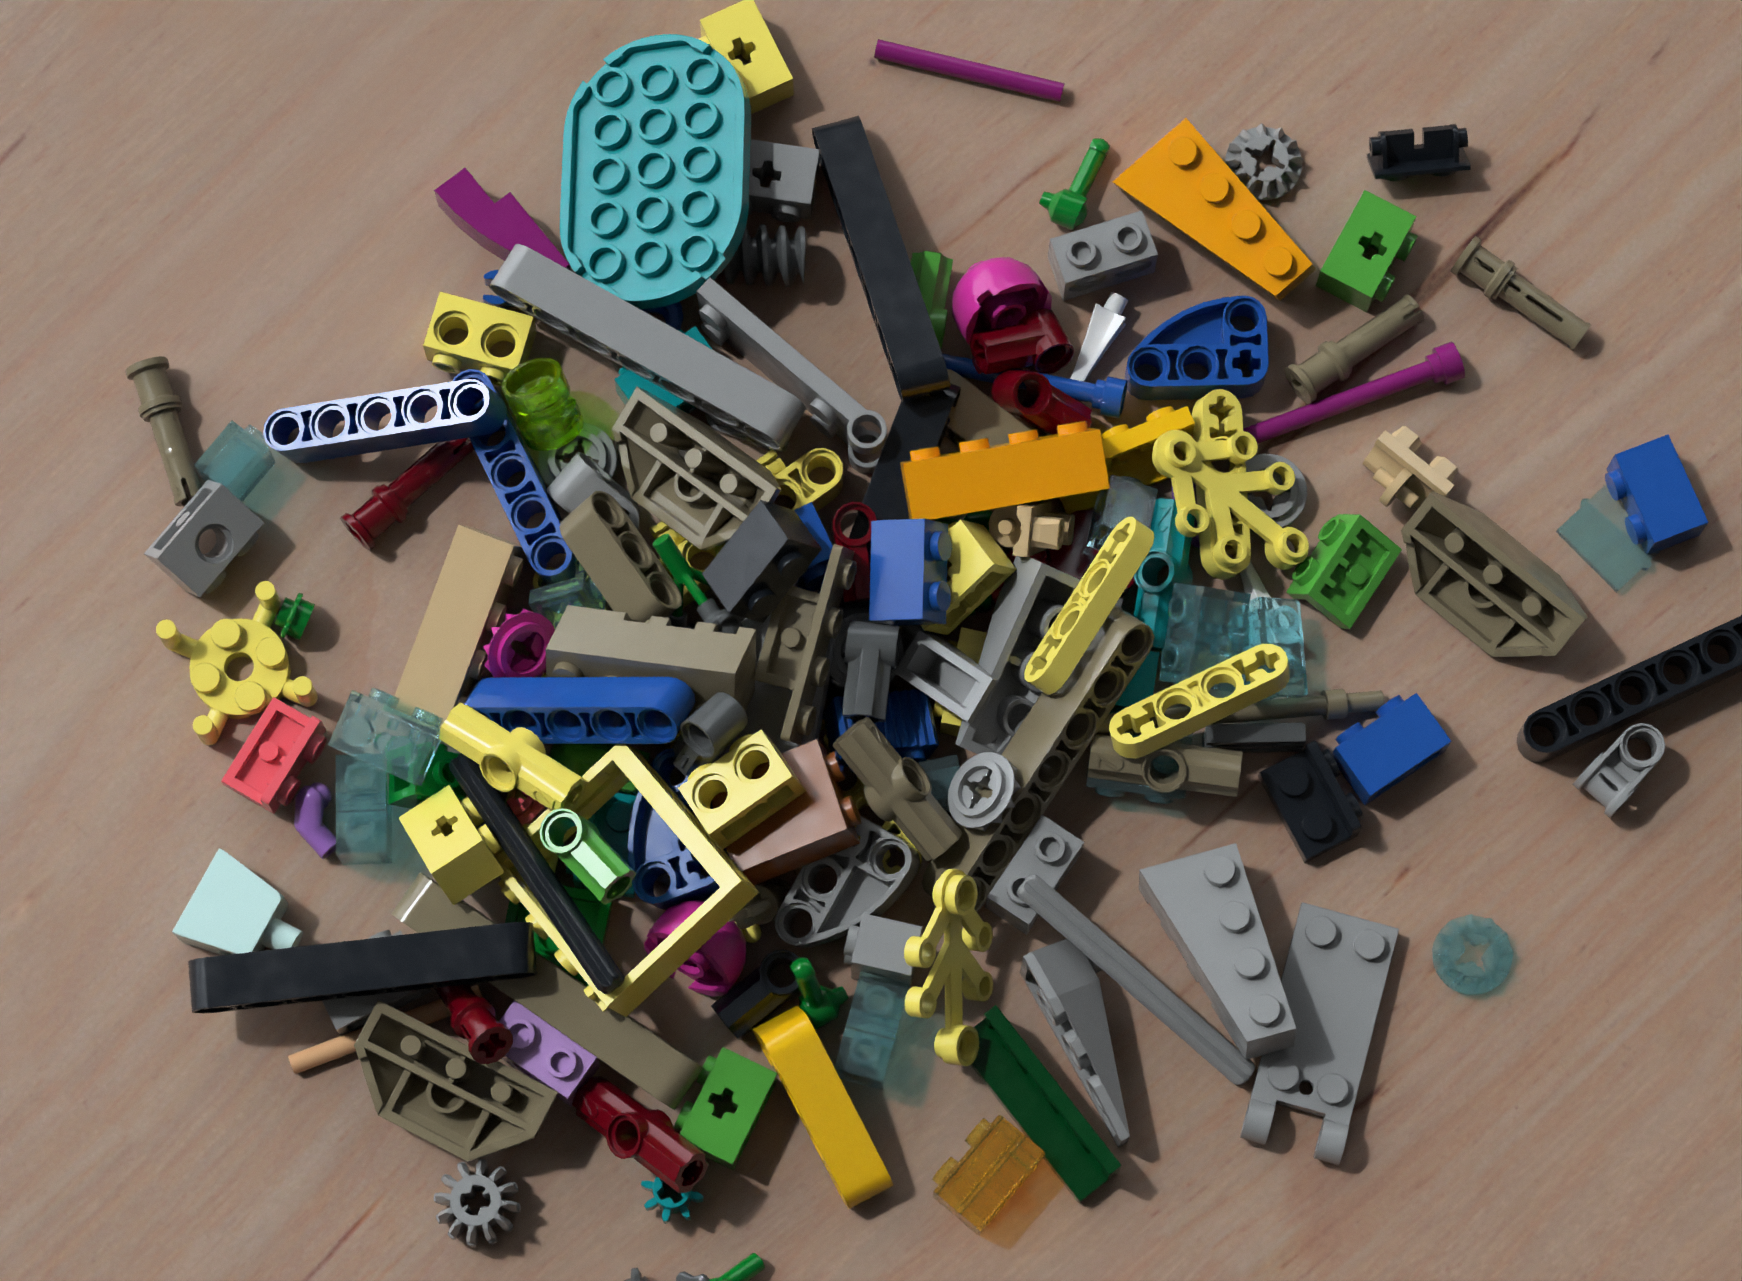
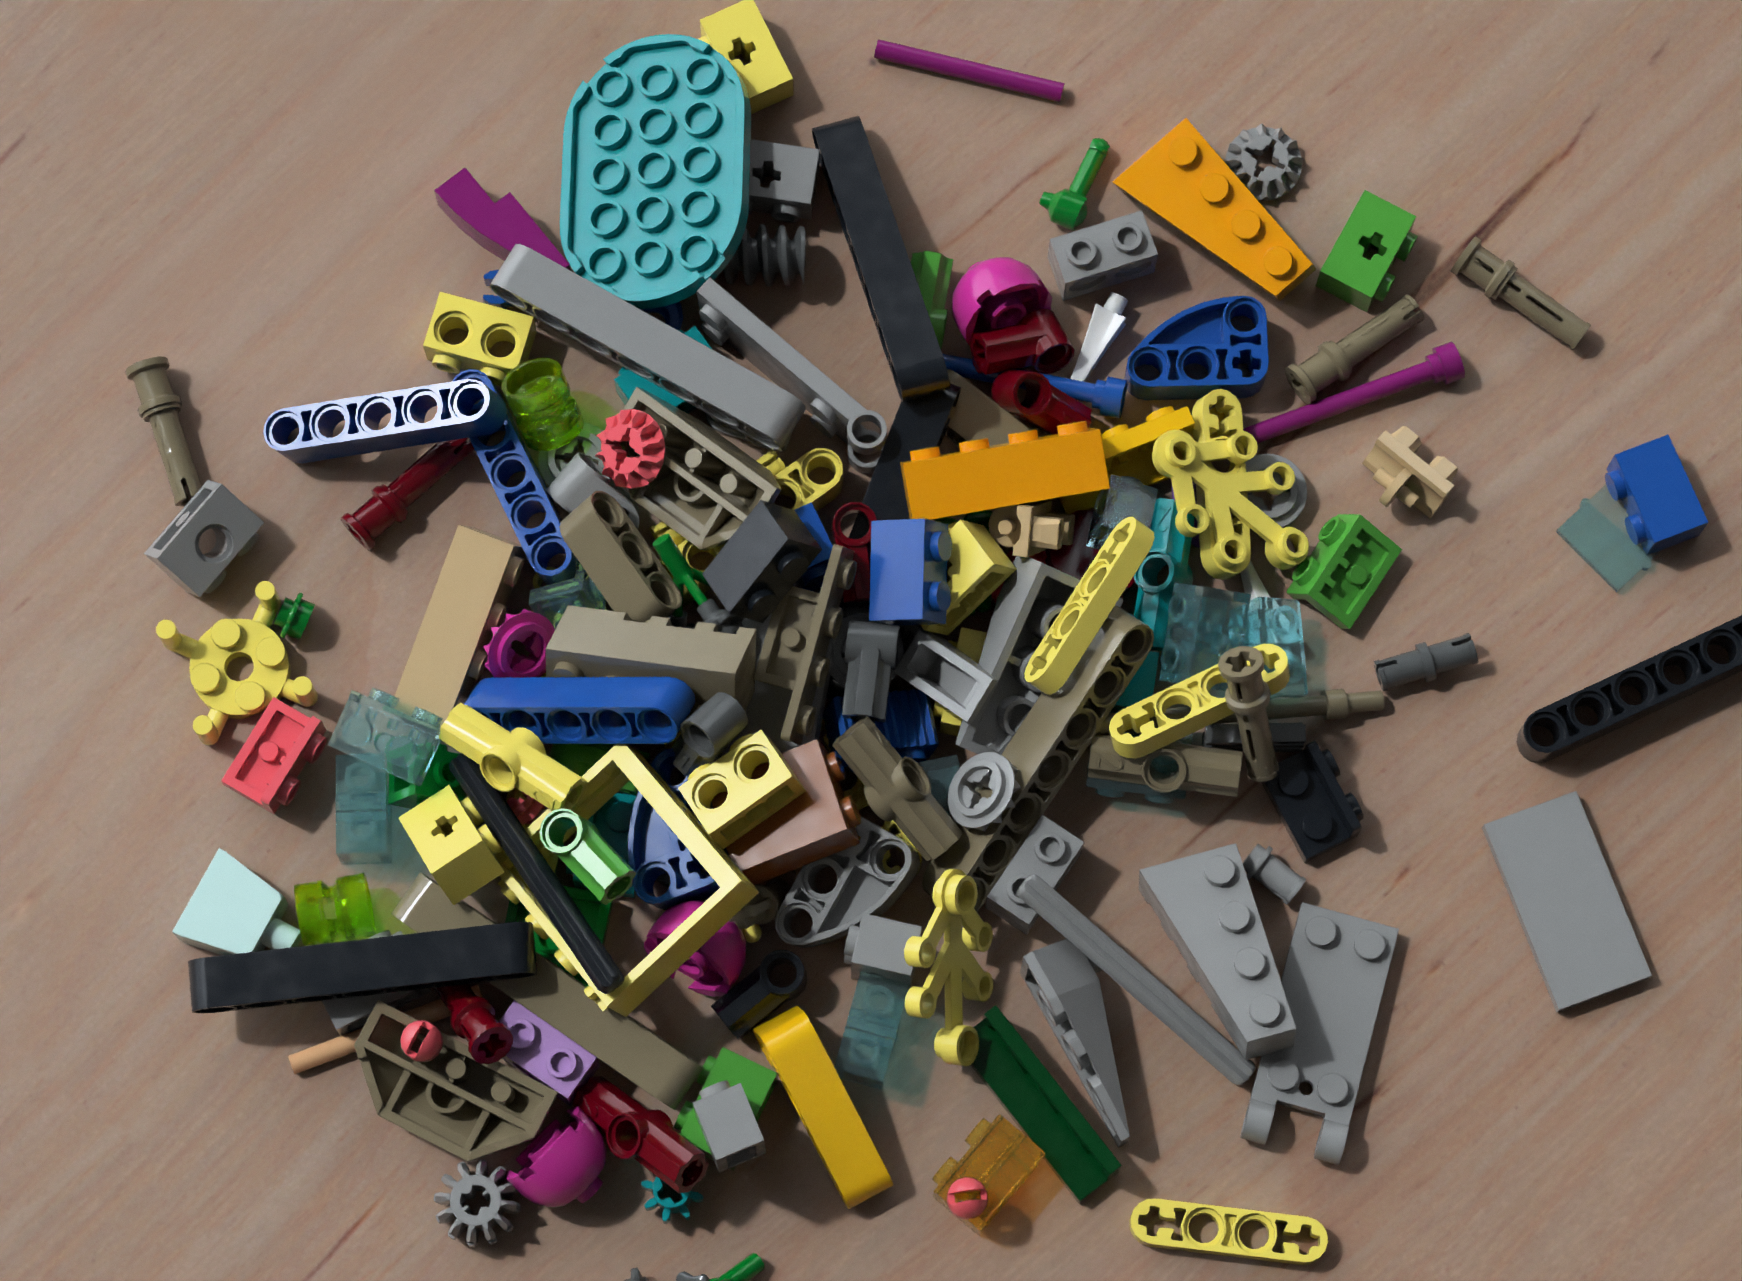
clear light blue brick [194,420,276,502] -> none
medium lavender arm [294,782,341,859] -> none
green piece [790,957,849,1030] -> none
blue brick [1332,693,1451,805] -> none
black hinge [1367,124,1471,181] -> none
dark tan wedge [1401,491,1587,657] -> none
clear light blue gear [1432,914,1514,995] -> none
light grey piece [1572,723,1665,818] -> none
none -> clear neon green wheel [294,872,376,946]
none -> coral hinge [400,1020,443,1062]
none -> dark pink cylinder [506,1106,607,1207]
none -> coral gear [595,409,665,489]
none -> light grey brick [693,1080,766,1173]
none -> coral hinge [947,1177,988,1220]
none -> light yellow beam [1129,1198,1328,1265]
none -> dark tan pin [1218,646,1279,782]
none -> light grey pin [1243,844,1306,905]
none -> dark grey pin [1374,633,1478,691]
none -> light grey tile [1482,791,1652,1013]

